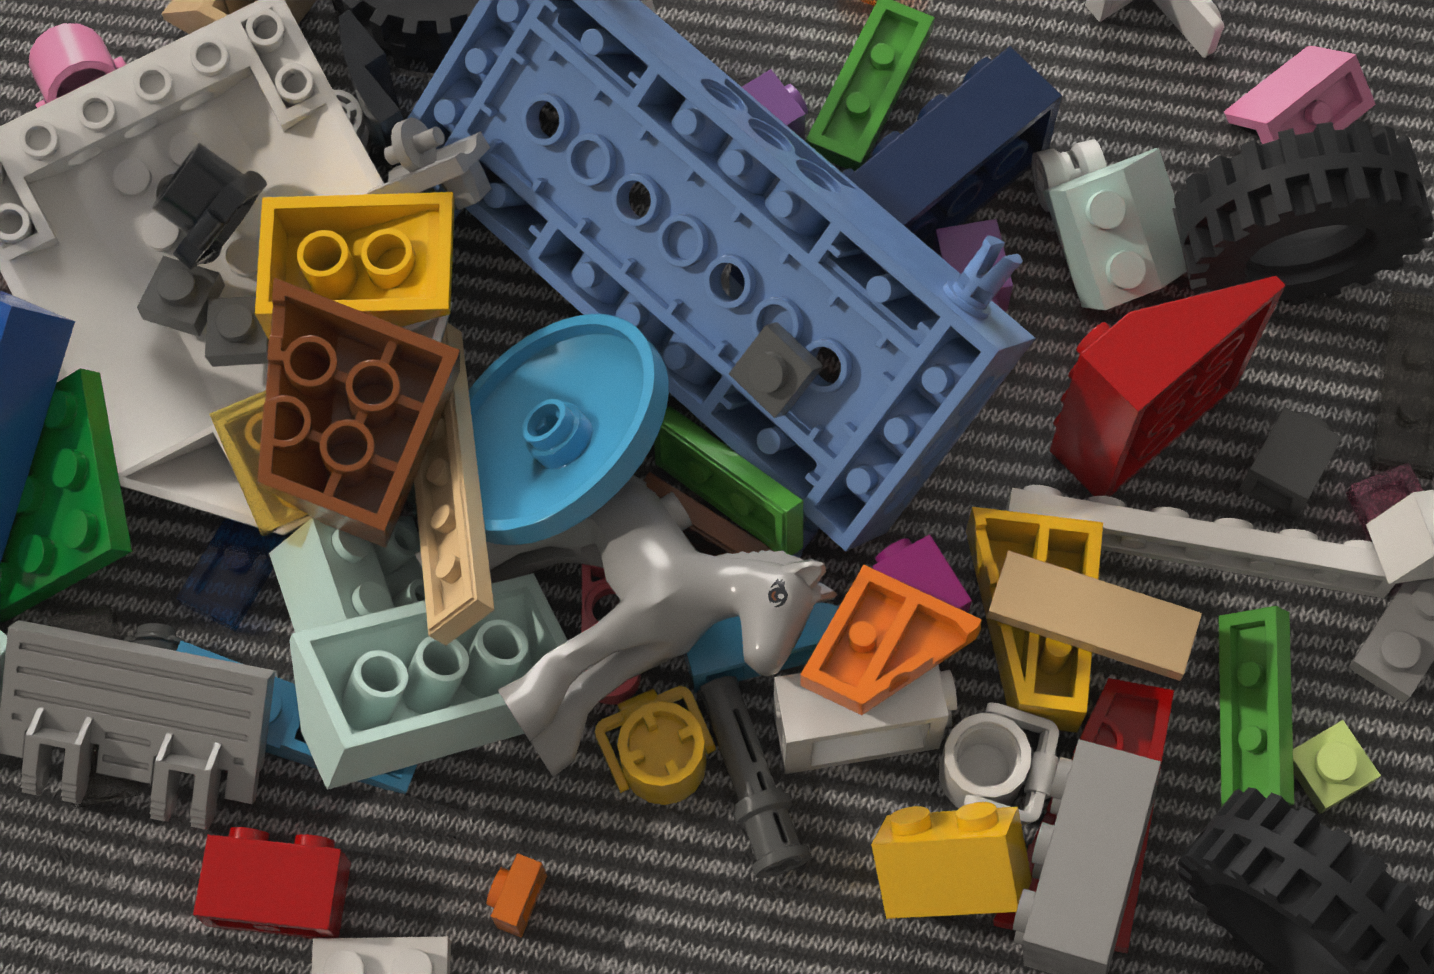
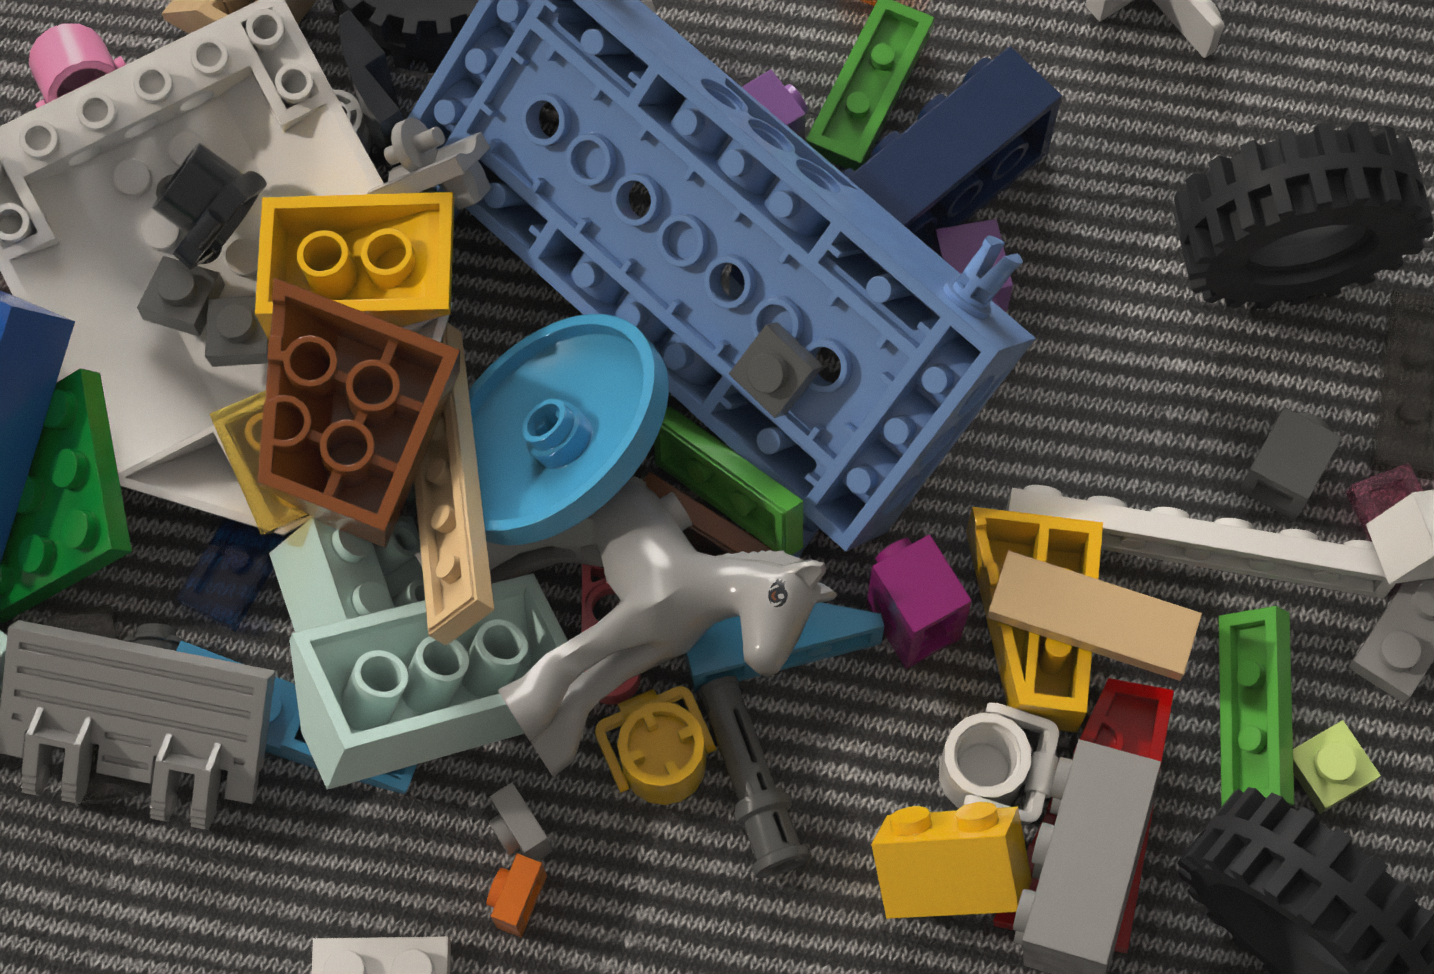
red brick [193,827,351,938] -> none
white window [773,665,957,774] -> none
orange wing [800,565,982,715] -> none
white wheel [1032,139,1107,212] -> none
light aqua slope [1043,148,1187,310] -> none
red slope [1049,276,1286,497] -> none
bright pink panel [1224,46,1376,144] -> none
none -> light grey plate [488,782,552,861]

